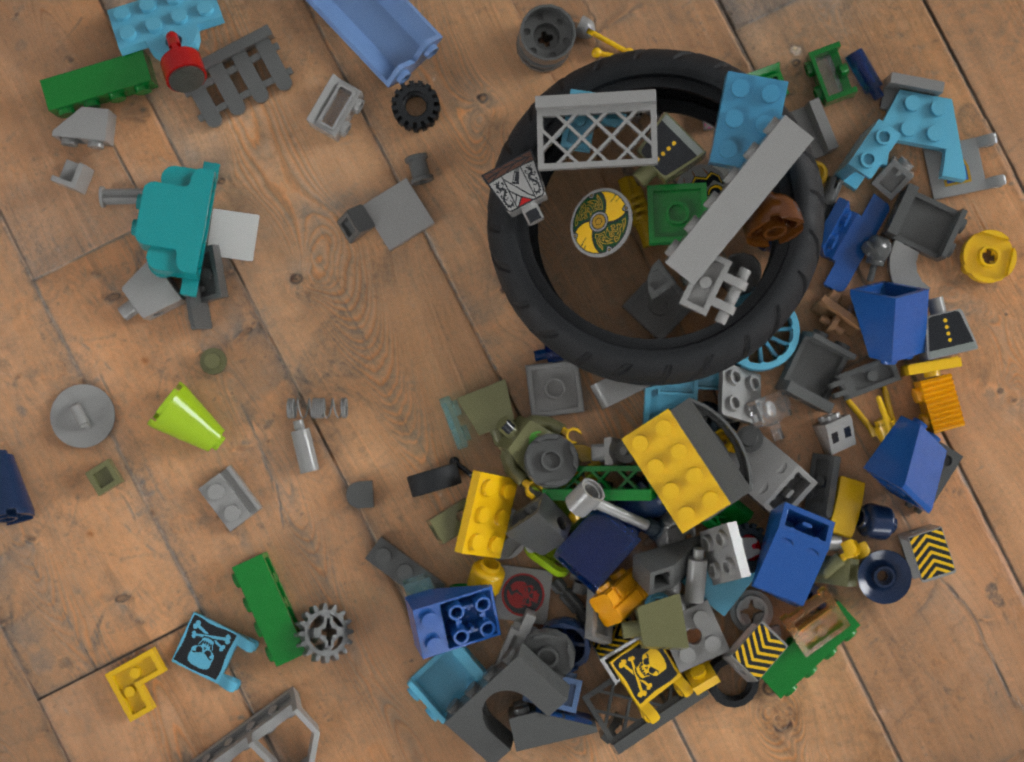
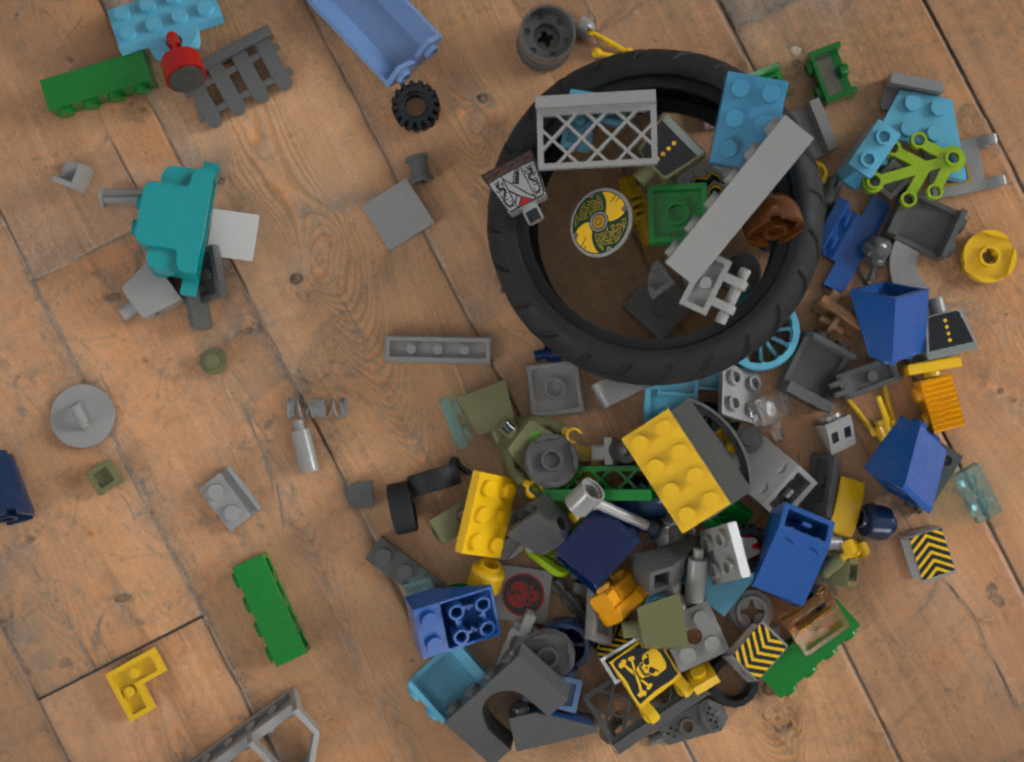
light grey slope [52,107,117,150] -> none
lime cone [147,381,226,452] -> none
flag [171,612,259,692] -> none
dark grey gear [294,603,354,664] -> none
light grey window [306,74,365,142] -> none
dark grey slope [337,204,375,244] -> none
clear blue cylinder [845,48,884,101] -> none
dark blue dish [857,550,912,604] -> none
none -> light grey tile [384,335,492,364]
none -> black tyre [386,481,418,535]
none -> dark grey piece [648,697,728,746]
none -> lime plant [860,132,966,209]
none -> clear light blue plate [952,463,1002,523]

